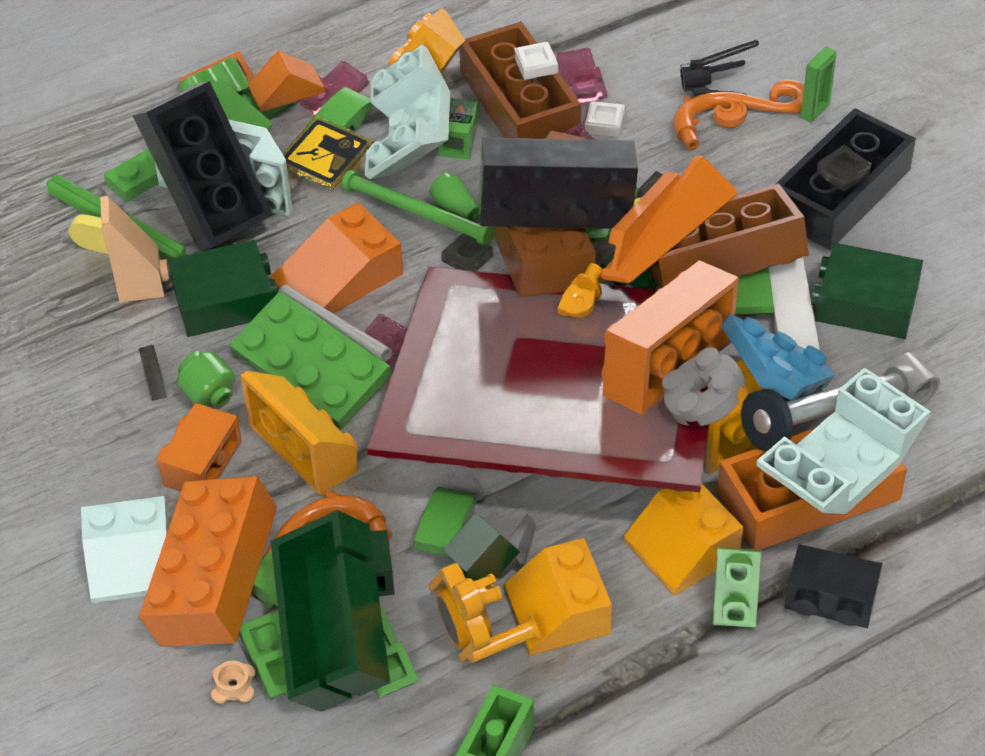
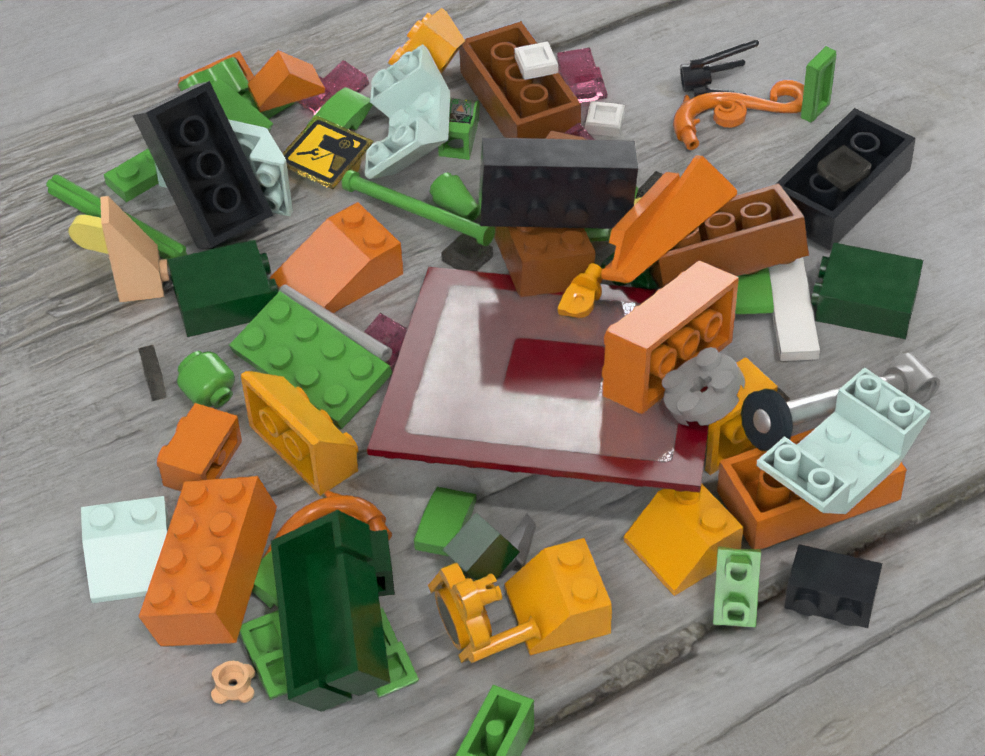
dark azure plate [721,314,835,400] -> none

